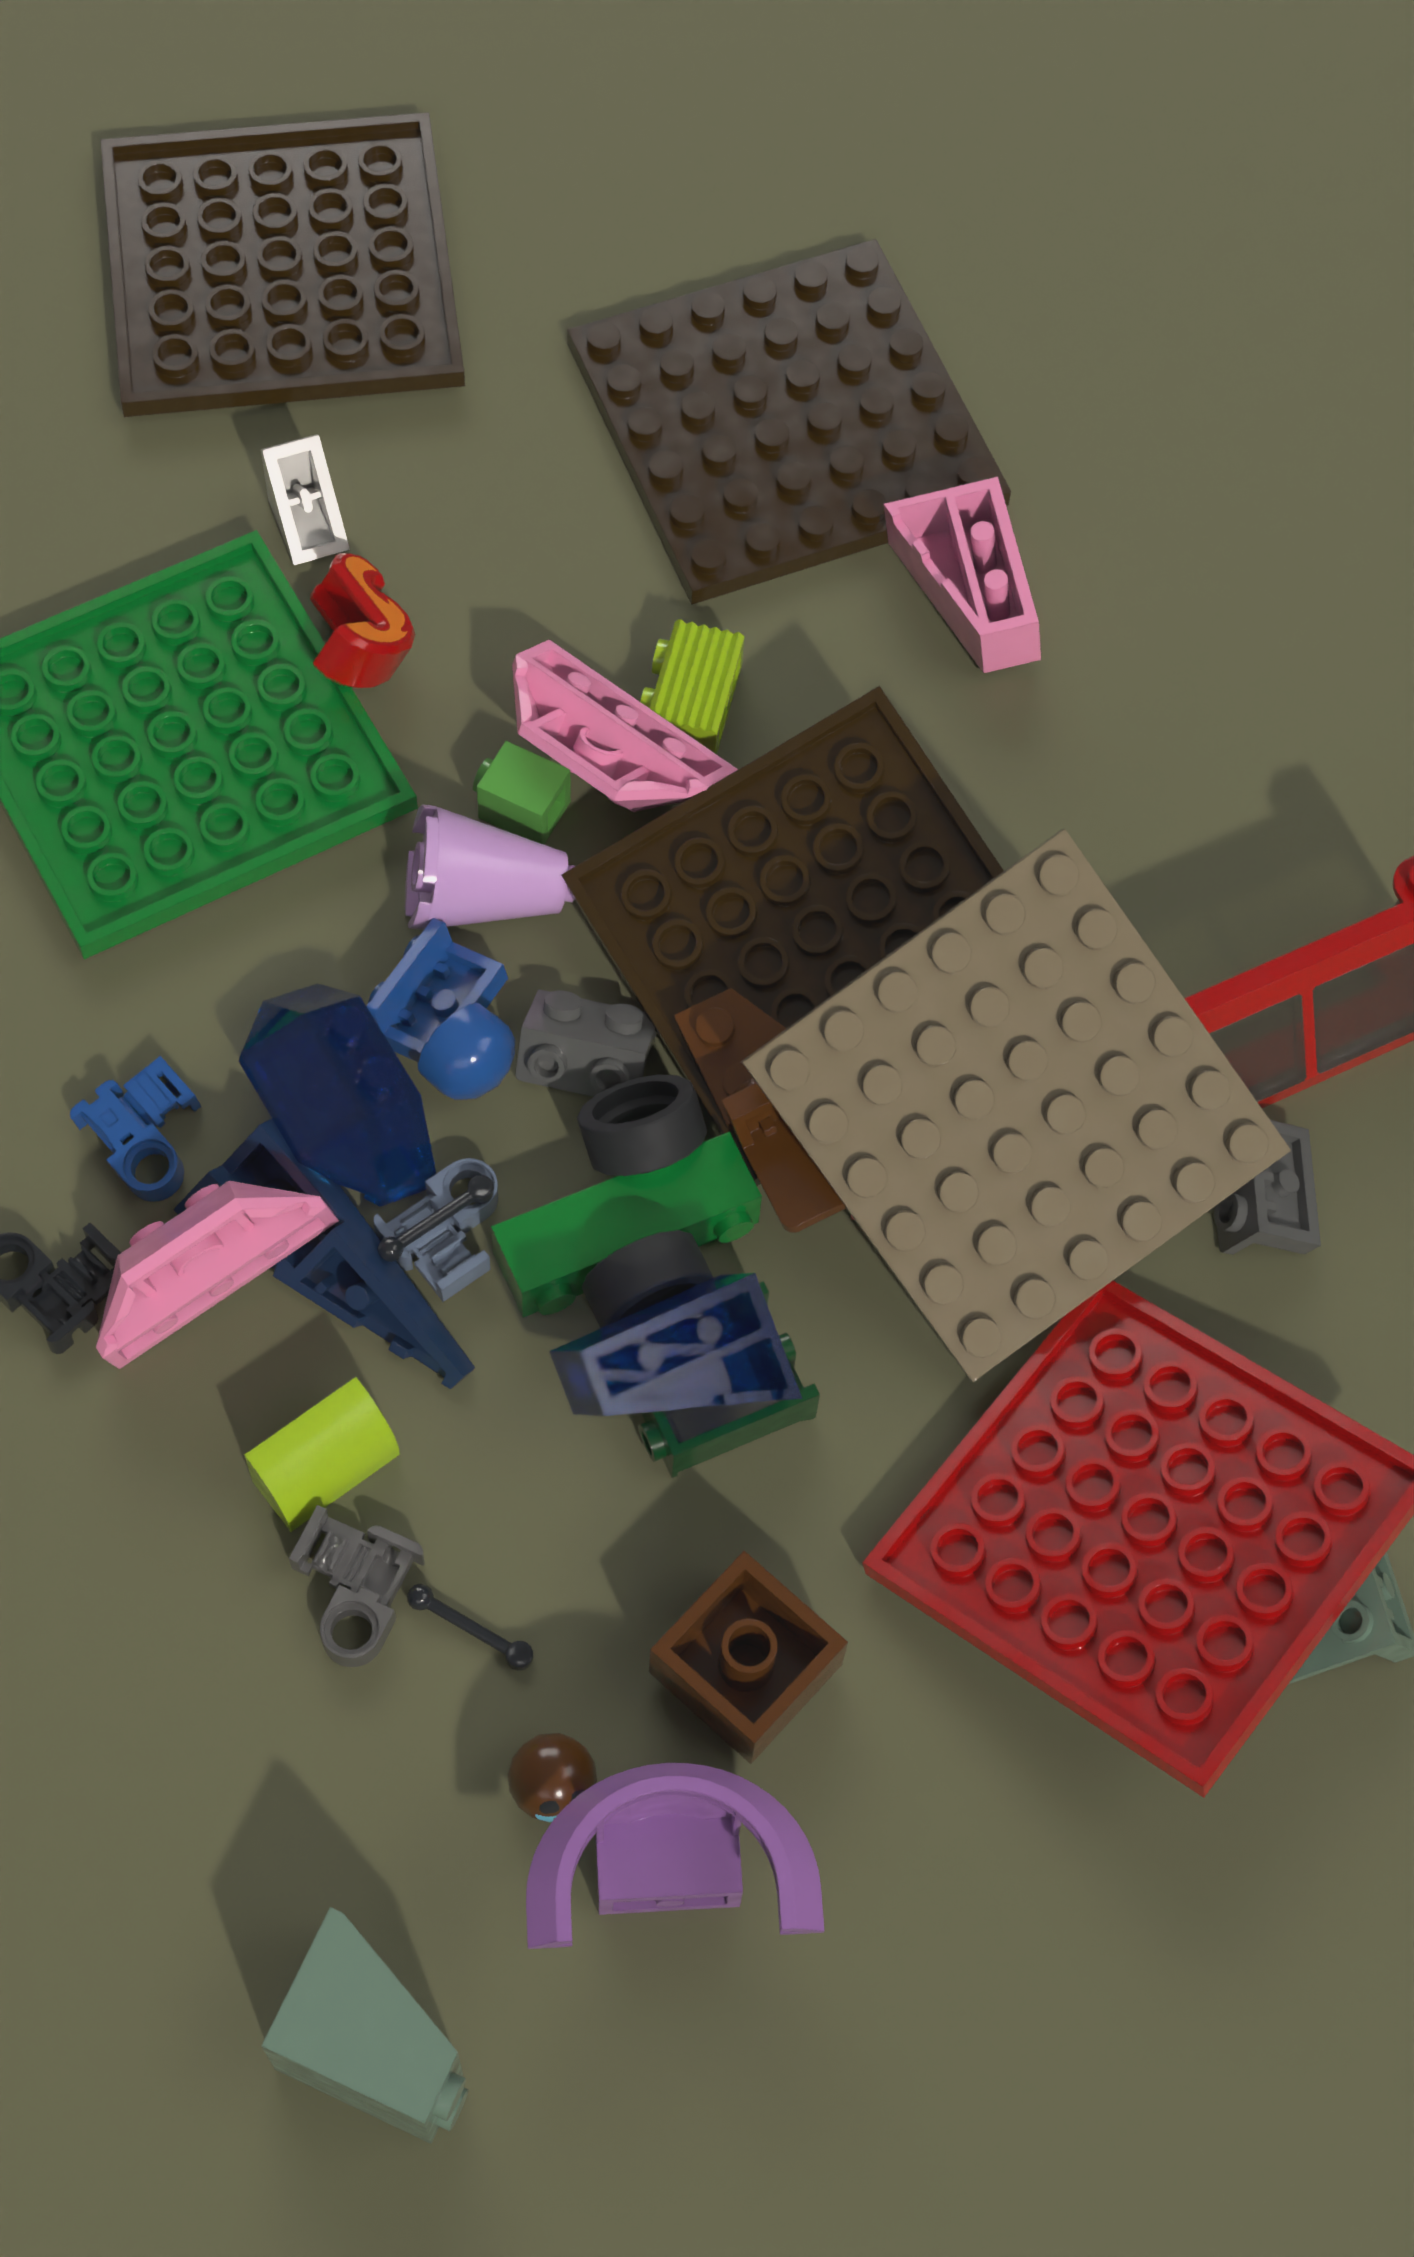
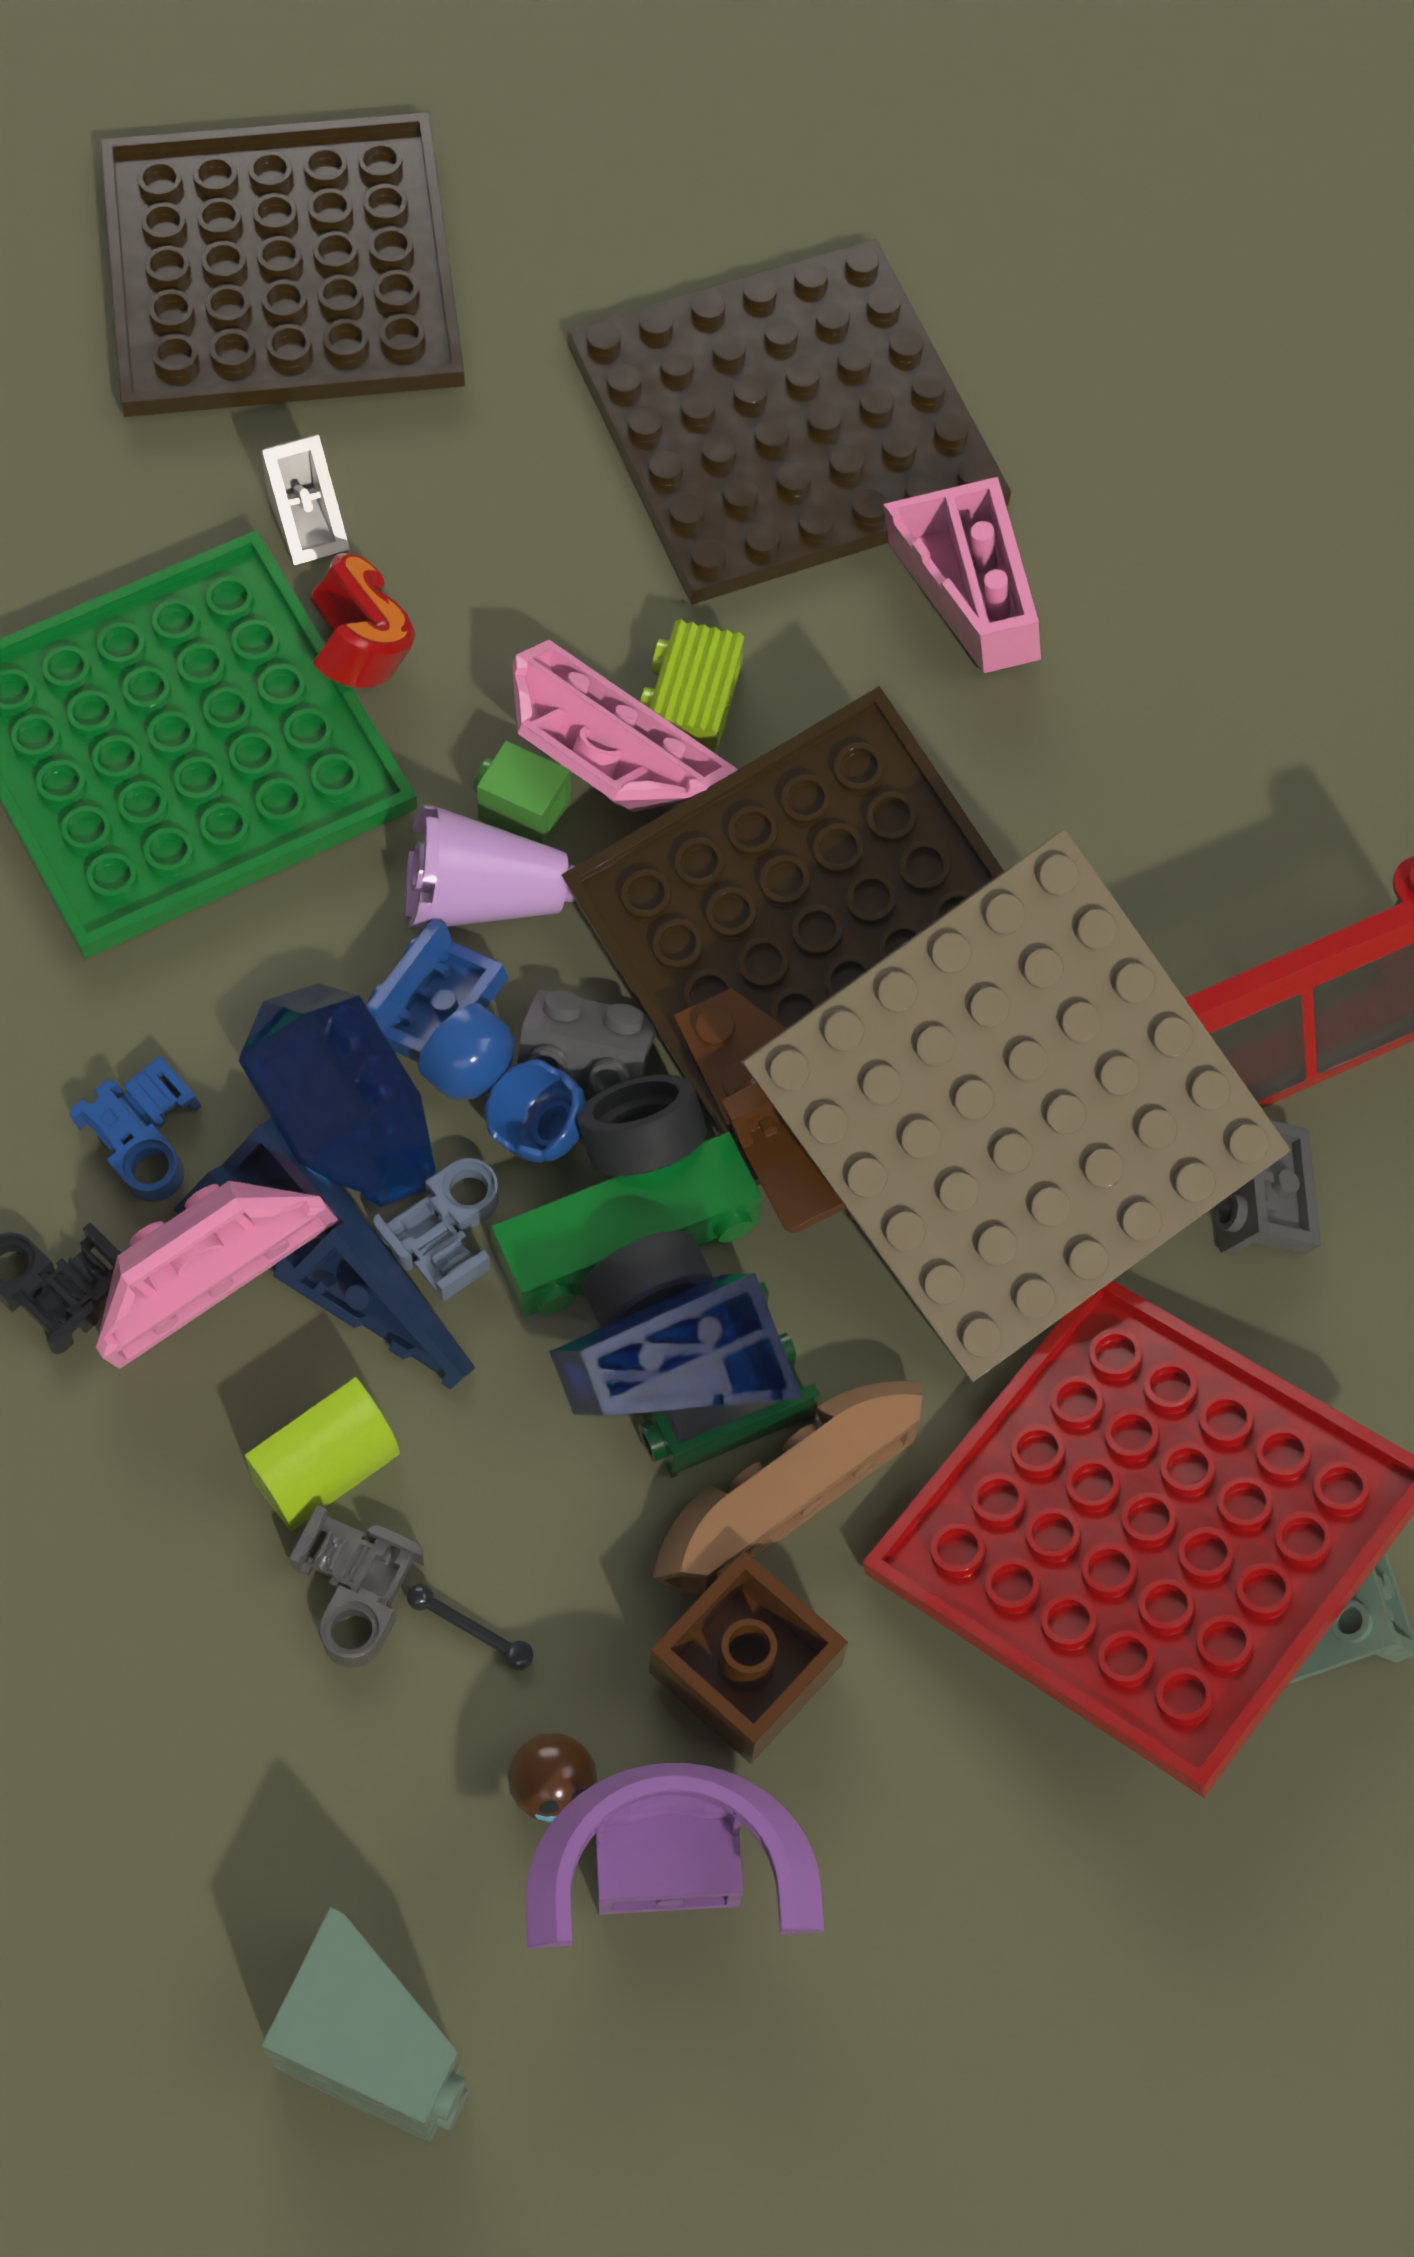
black hinge [378,1175,494,1262] -> none
none -> blue hair [484,1060,587,1163]
none -> medium nougat brick [653,1381,923,1595]

